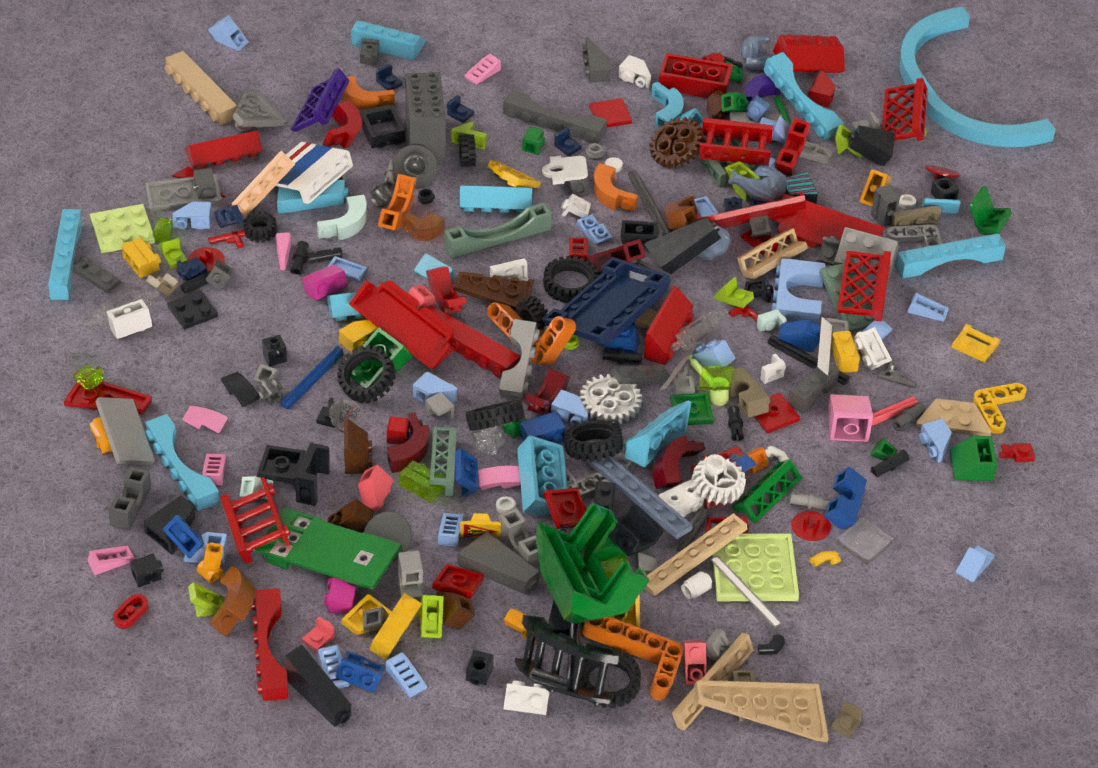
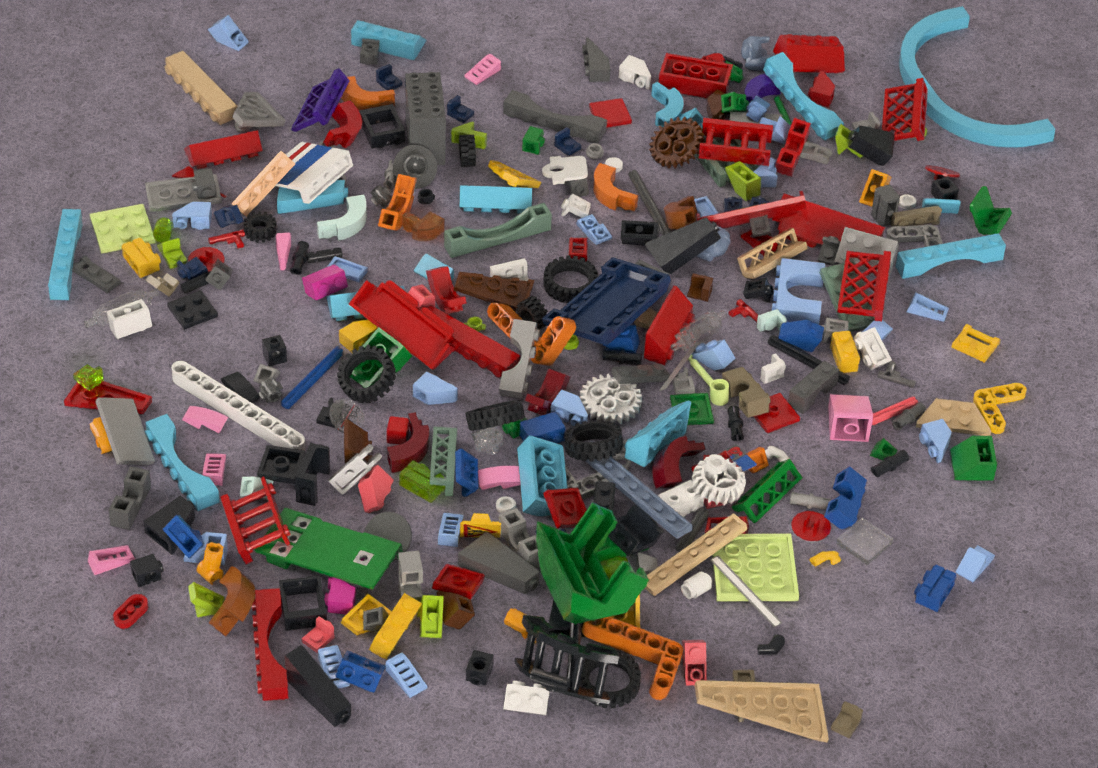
reddish brown slope [327,499,373,533] -> none
light grey panel [425,392,454,419] -> none
dark red arch [588,239,646,272] -> none
tan plate [672,633,754,731] -> none
clear neon green piece [699,365,734,391] -> none
light grey bracket [706,628,730,661] -> none
lime slope [713,277,754,308] -> none
sand blue hair [728,168,788,203] -> none
torso [780,172,818,204] -> none
white sticker [817,317,832,375] -> none
red plate [999,443,1035,462] -> none
none -> white beam [171,361,305,451]
none -> black window [279,575,327,631]
none -> hinge [328,444,382,495]
none -> lime plate [464,316,486,332]
none -> reddish brown panel [687,273,714,302]
none -> blue brick [914,565,957,612]

